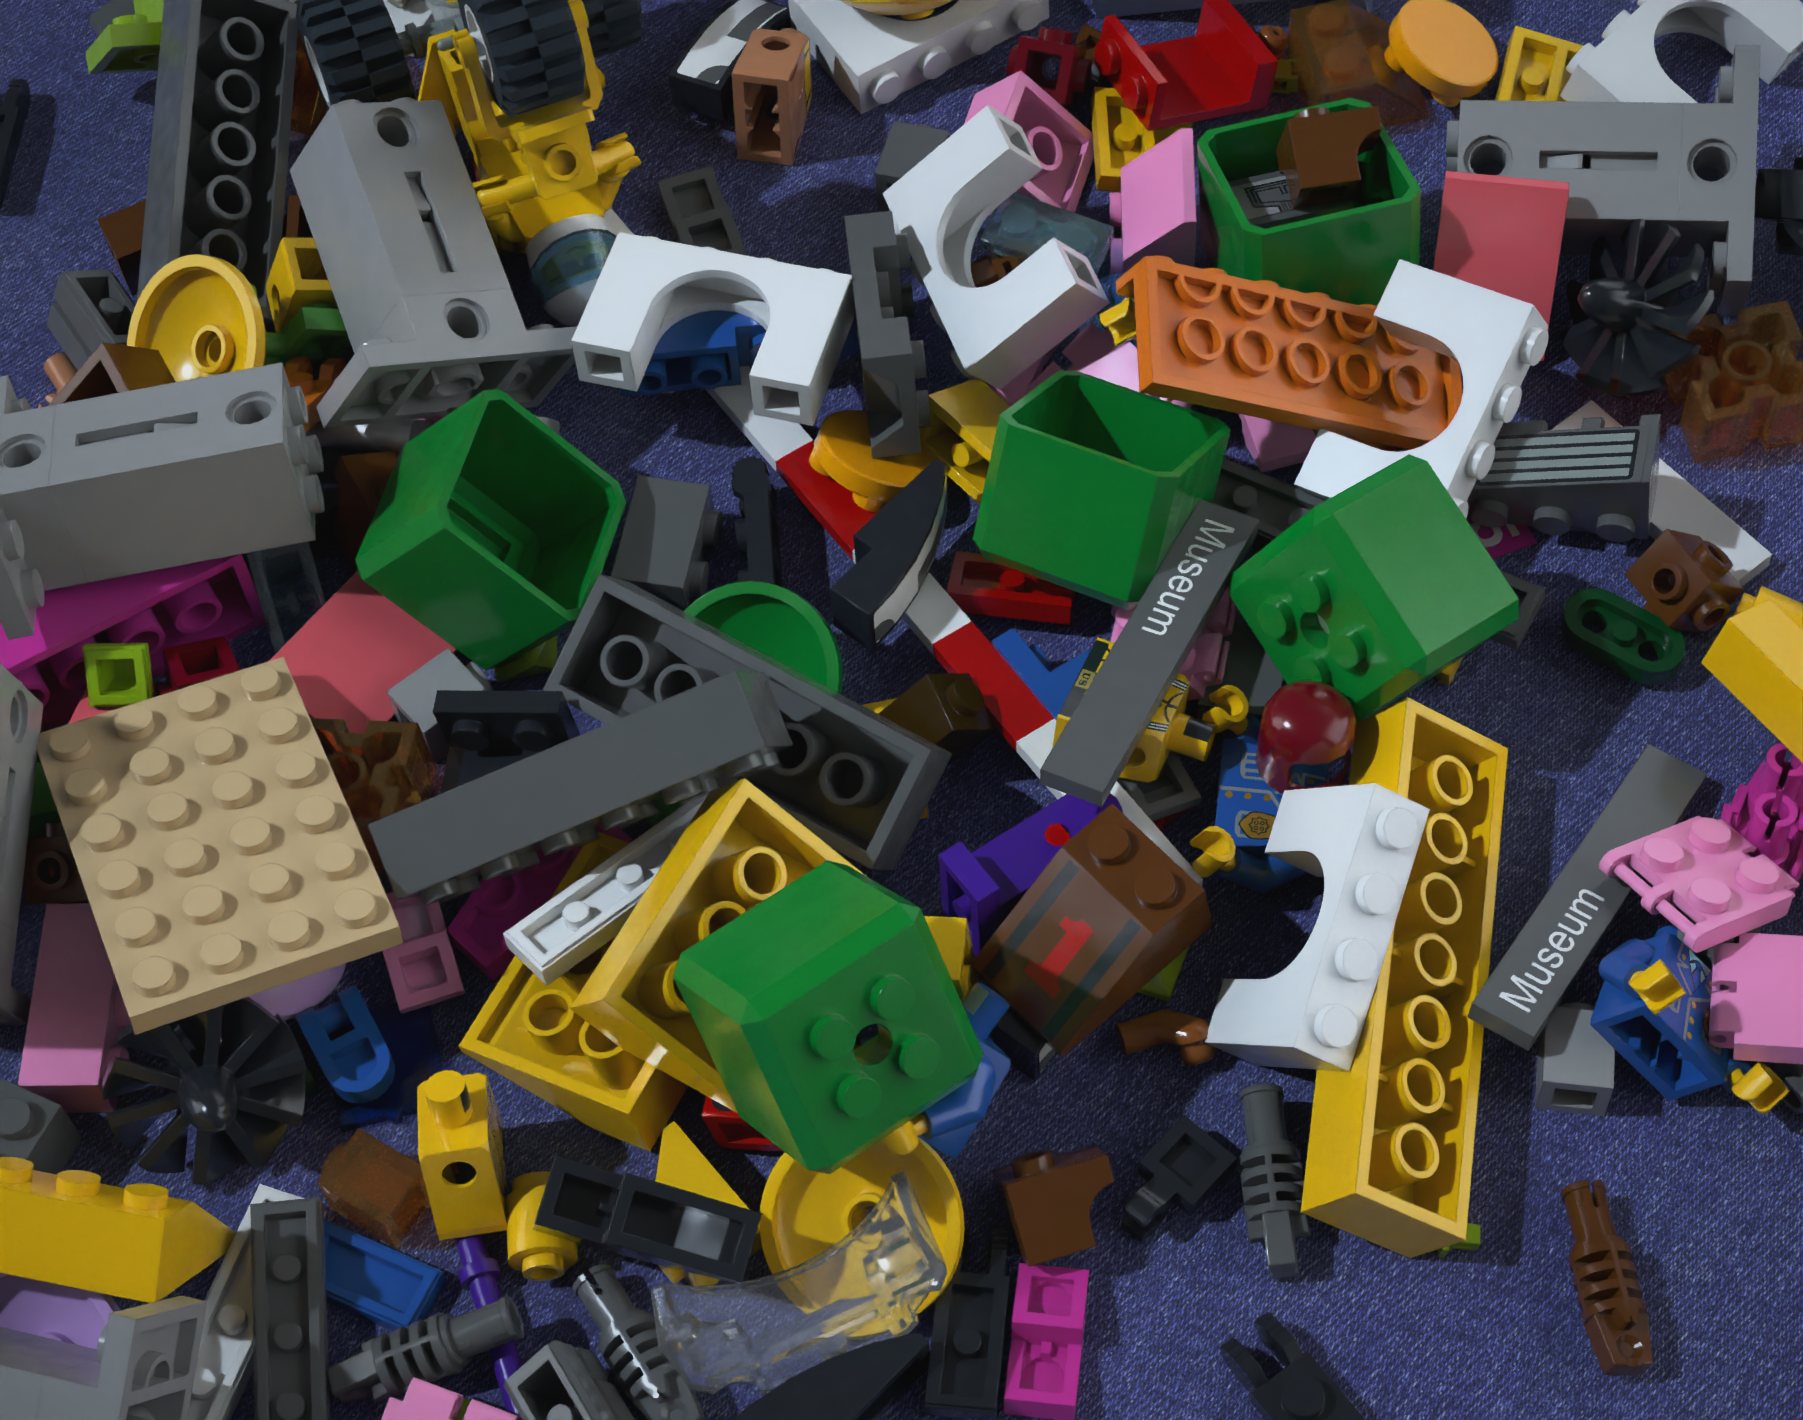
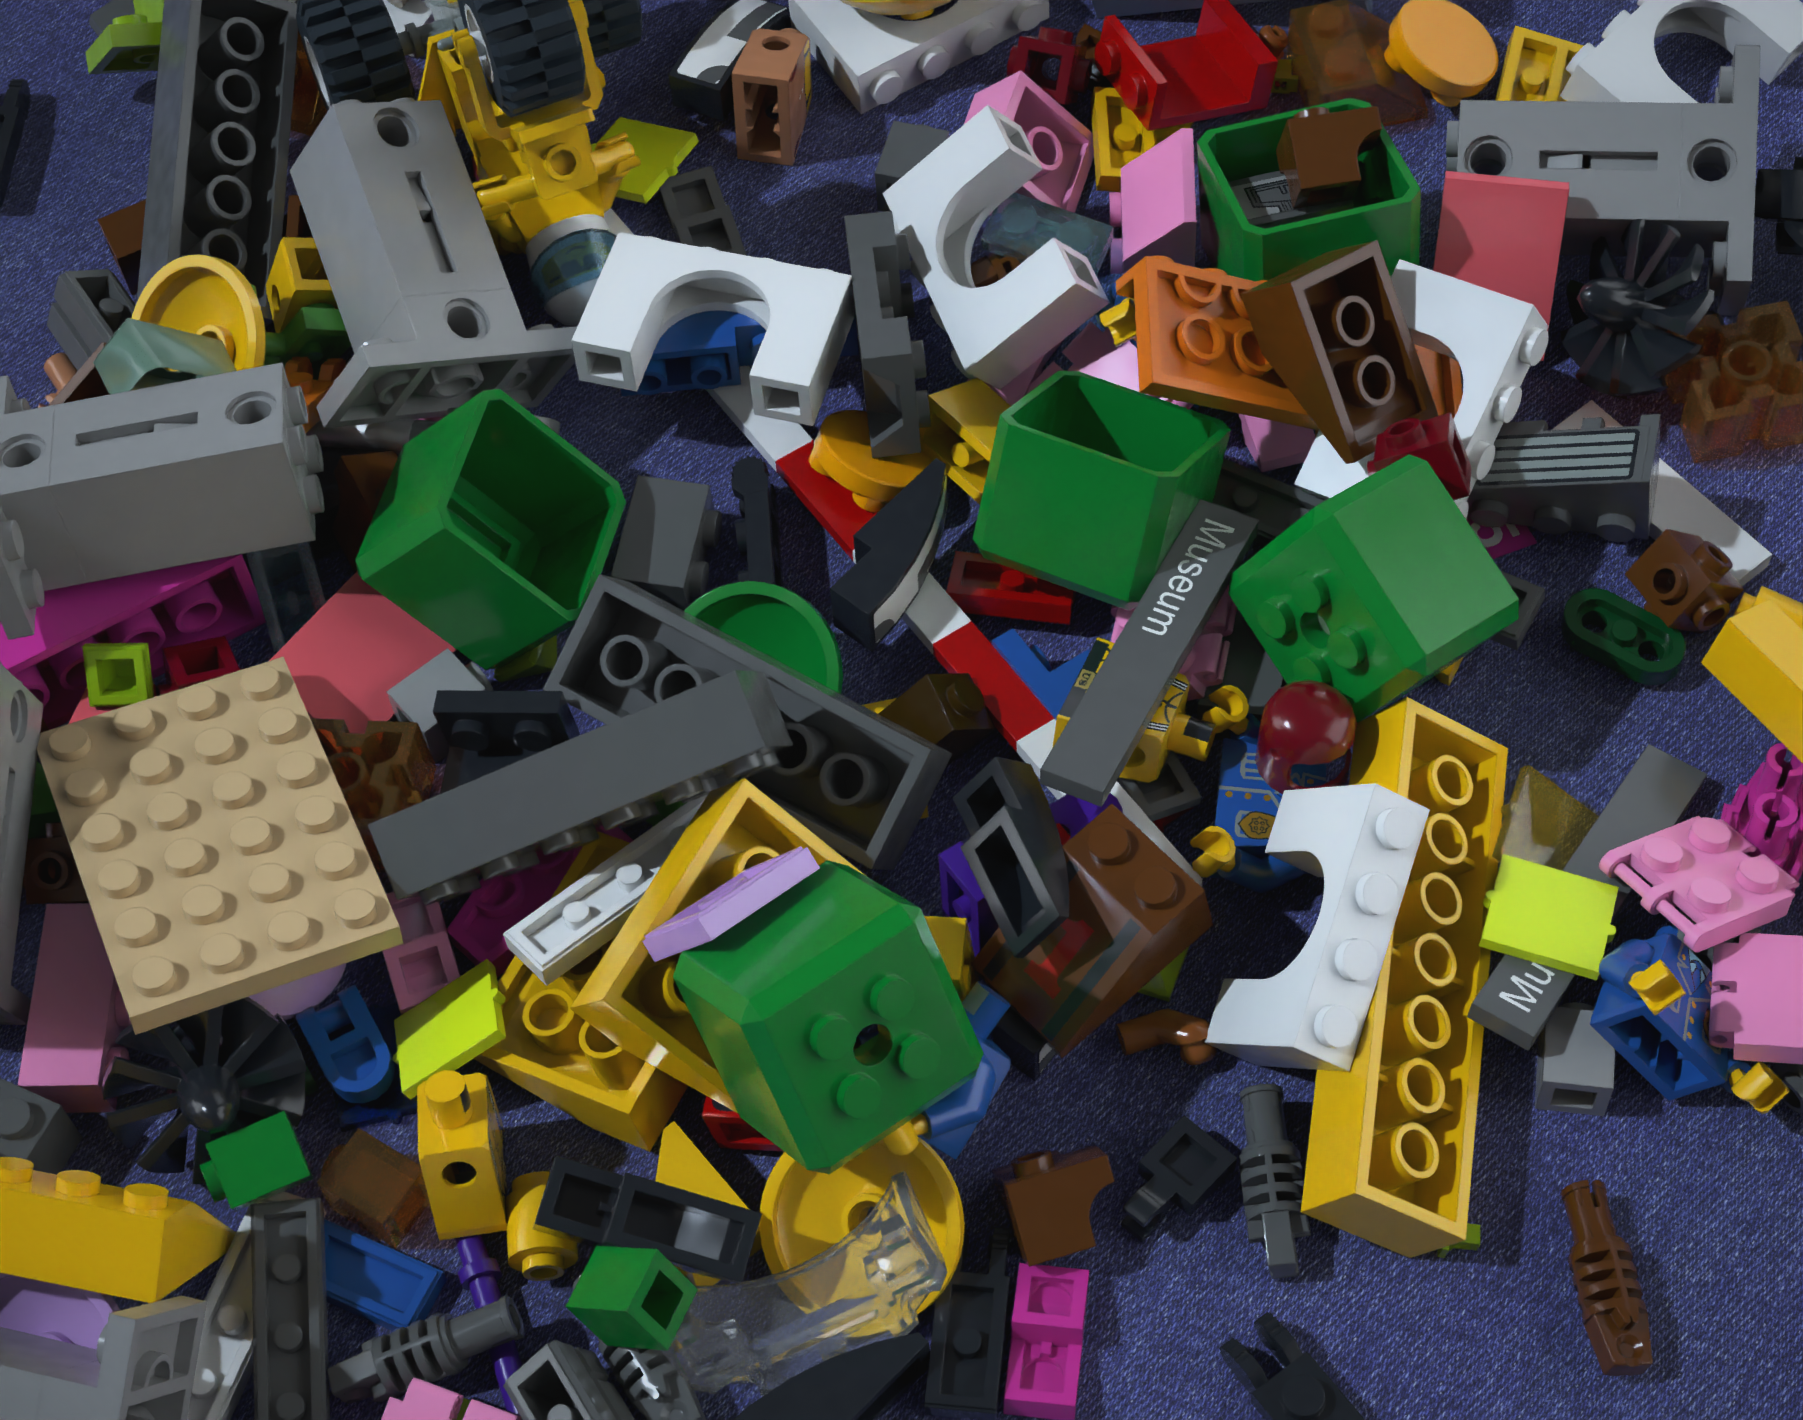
none -> sand green piece [93,318,237,395]
none -> green brick [200,1111,314,1212]
none -> neon yellow piece [392,959,506,1100]
none -> green brick [565,1246,698,1351]
none -> neon yellow piece [591,117,699,204]
none -> lavender tile [642,846,820,962]
none -> black slope [953,756,1069,959]
none -> reddish brown slope [1241,240,1439,464]
none -> dark red brick [1367,412,1472,500]
none -> neon yellow piece [1479,854,1619,981]
none -> clear yellow piece [1492,765,1599,870]

